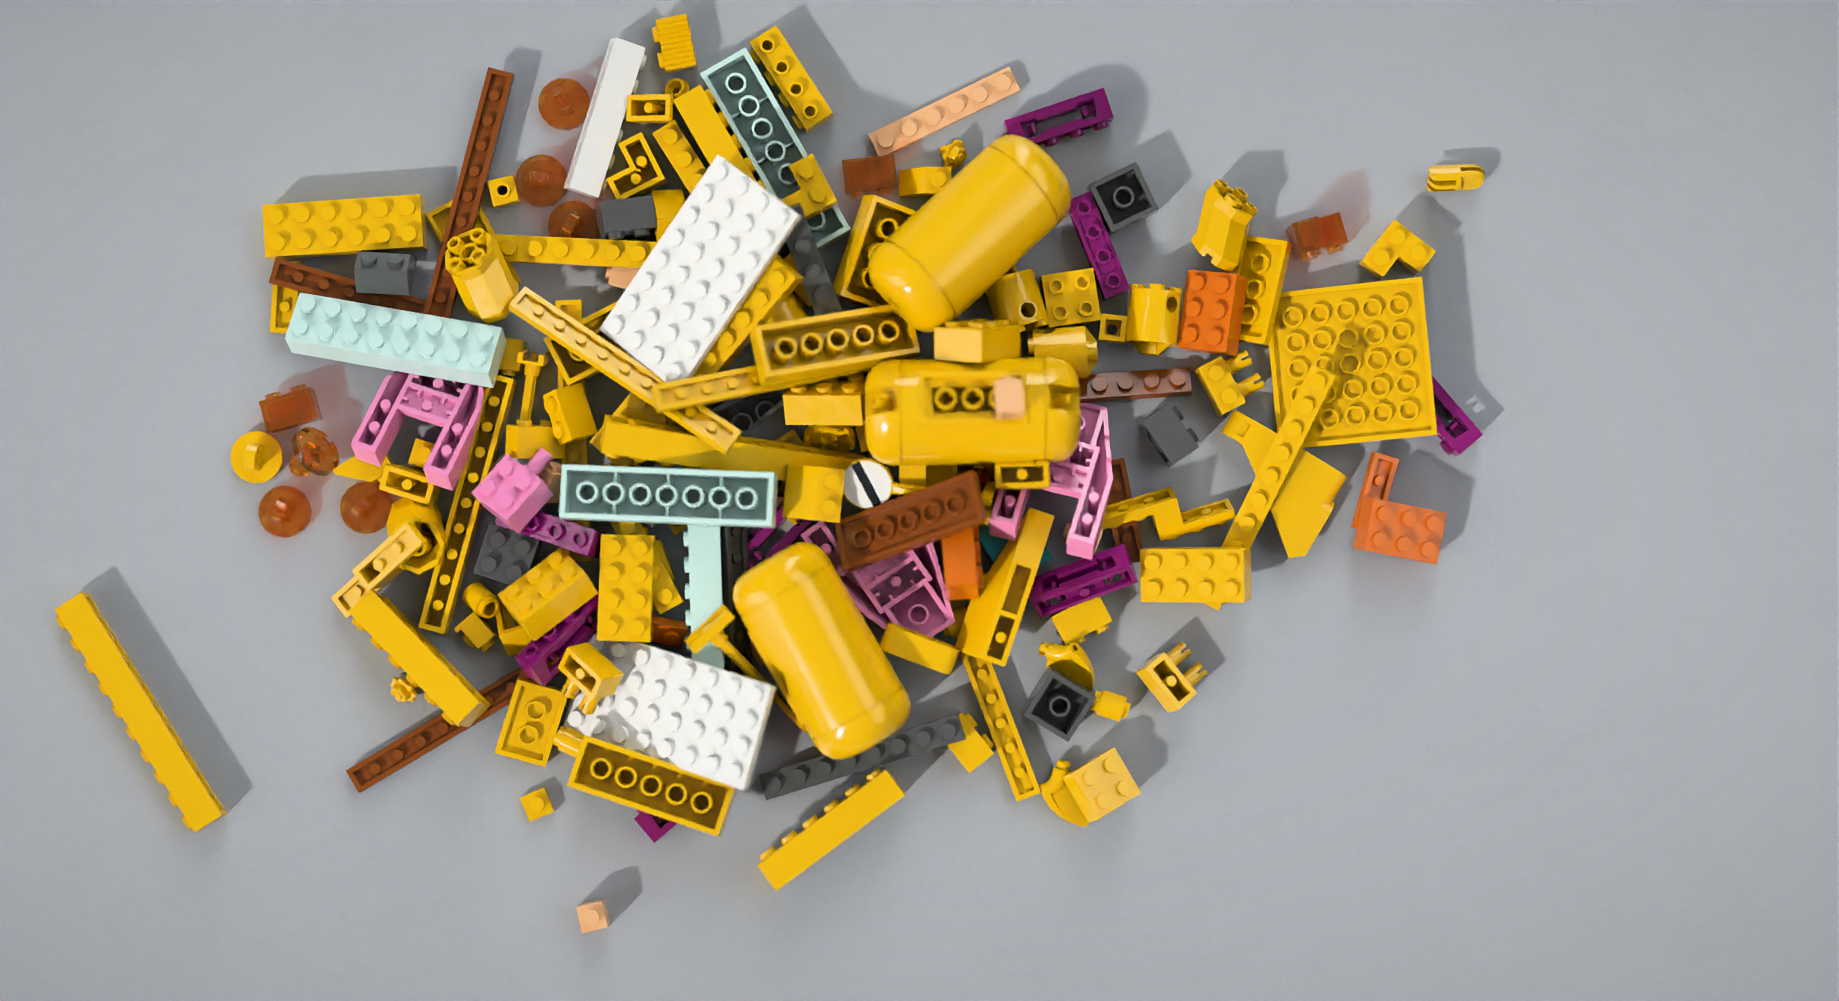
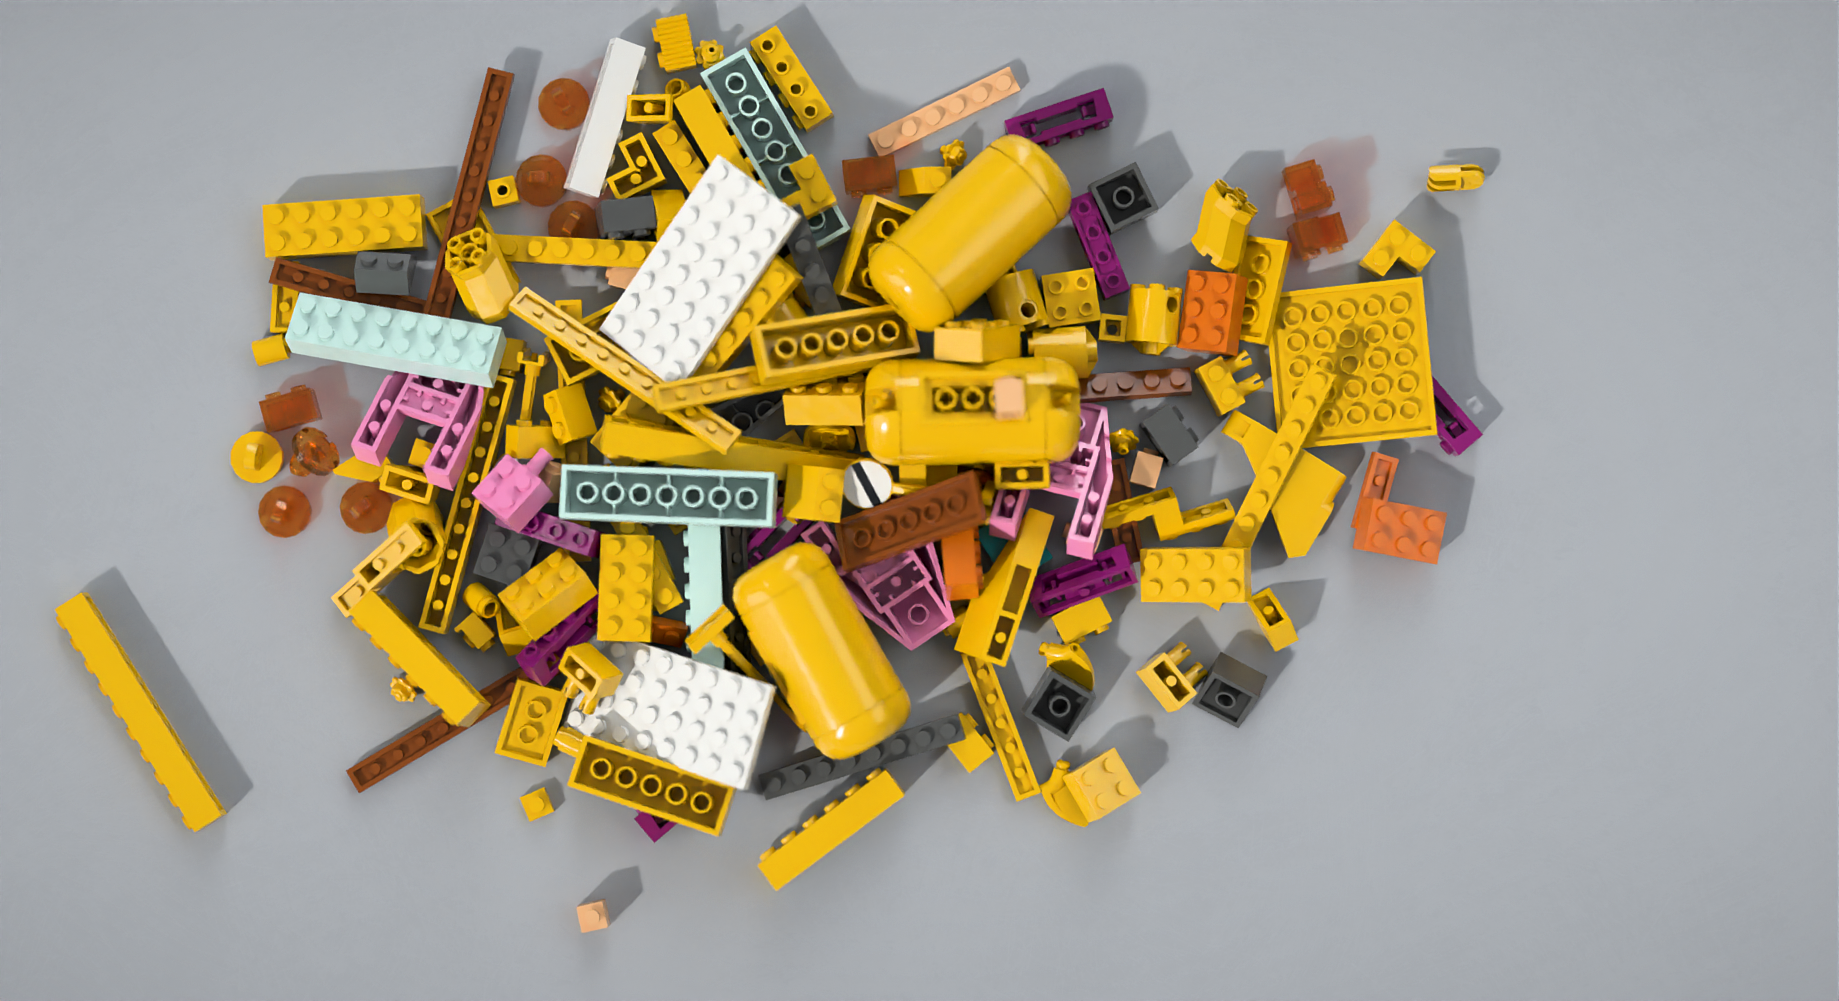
yellow beam [880,622,960,675] -> none
yellow brick [1090,689,1130,722] -> none
none -> yellow brick [252,333,292,367]
none -> yellow plant [598,386,625,414]
none -> yellow plant [694,39,725,69]
none -> yellow plant [1109,428,1139,455]
none -> light nougat brick [1129,448,1164,489]
none -> dark grey slope [1192,652,1267,728]
none -> yellow slope [1247,588,1299,652]
none -> clear orange brick [1281,159,1335,221]

